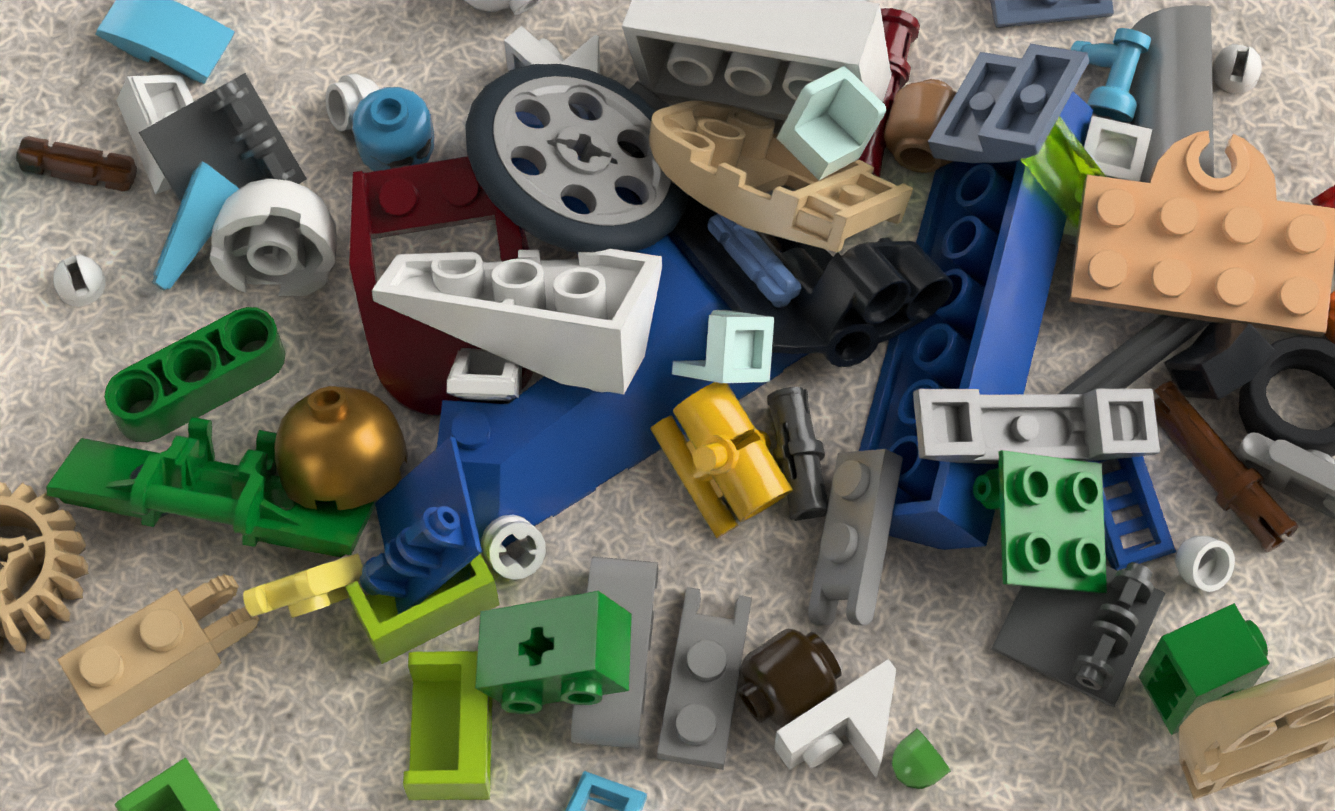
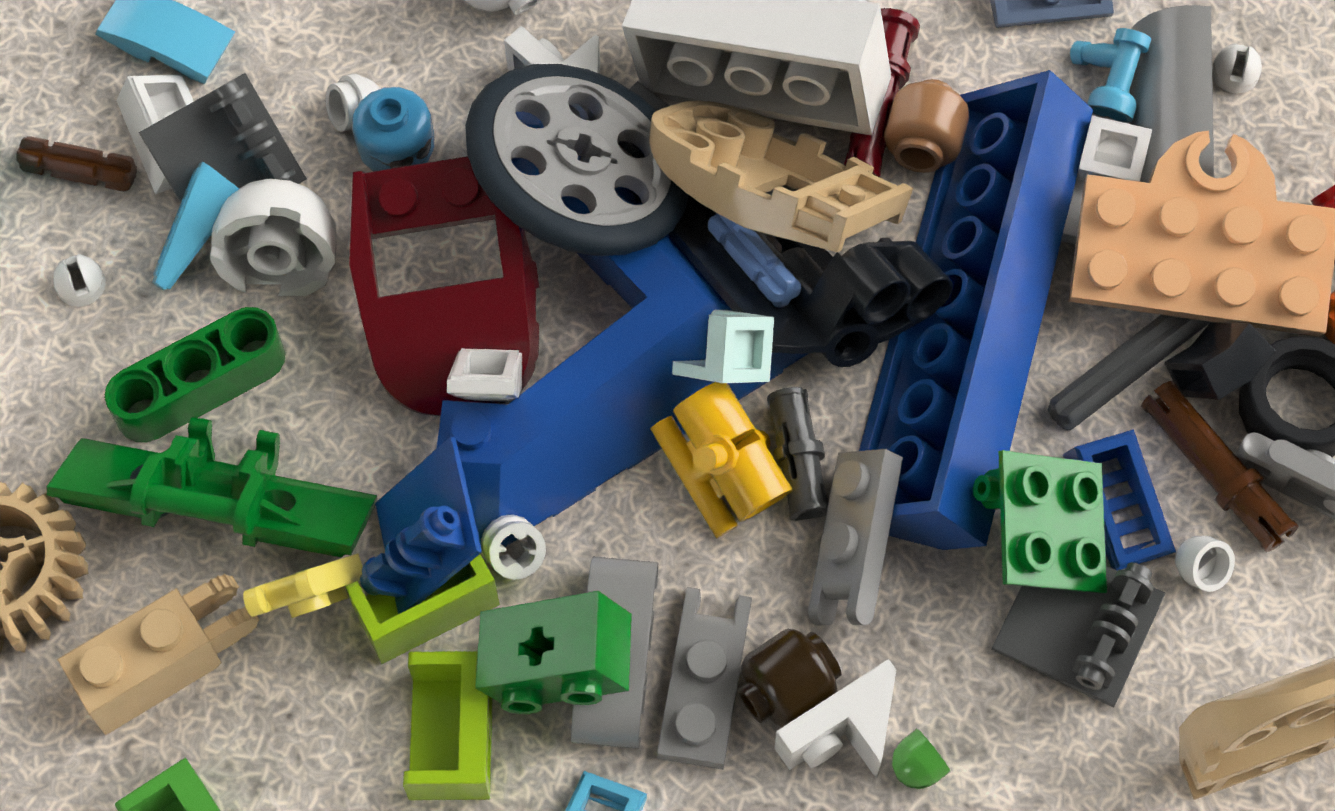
pearl gold cylinder [274,386,408,510] -> none
white wedge [372,249,662,394] -> none
light aqua panel [776,66,886,180] -> none
light grey slope [913,389,1160,464] -> none
sand blue slope [928,43,1090,163] -> none
clear neon green tile [1020,116,1106,230] -> none
green brick [1139,603,1270,735] -> none

